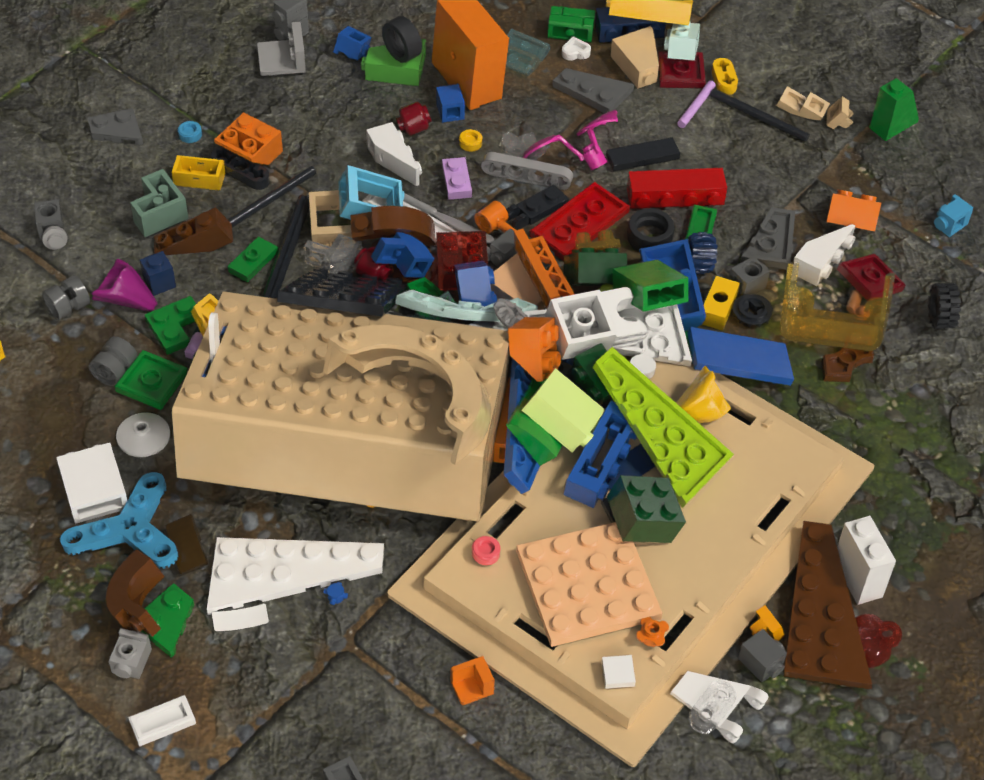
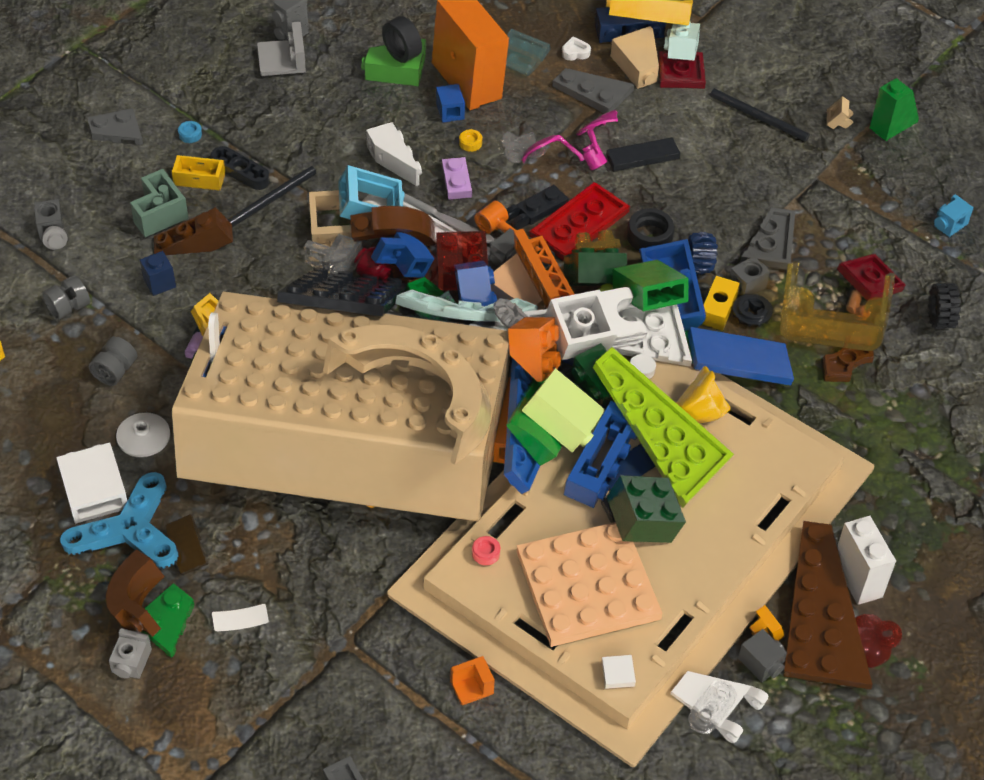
magenta hat [92,259,158,312] -> none
green plate [115,350,188,410] -> none
white tile [128,695,196,747] -> none
green plate [144,296,196,355] -> none
white wing [207,537,384,615] -> none
orange slope [214,112,283,165] -> none
green plate [228,236,278,283] -> none
black axle [262,194,310,299] -> none
blue piece [323,582,348,605] -> none
blue brick [333,26,372,60] -> none
dark red head [396,102,432,136] -> none
light grey beam [481,152,573,190] -> none
green brick [548,6,595,43] -> none
red brick [627,168,727,209] -> none
orange plate [636,617,669,647] -> none
lavender bar [677,81,716,128] -> none
green tile [686,205,717,239] -> none
yellow beam [711,58,738,95] -> none
tan slope [776,86,830,121] -> none
white slope [791,224,856,286] -> none
orange slope [826,190,881,231] -> none

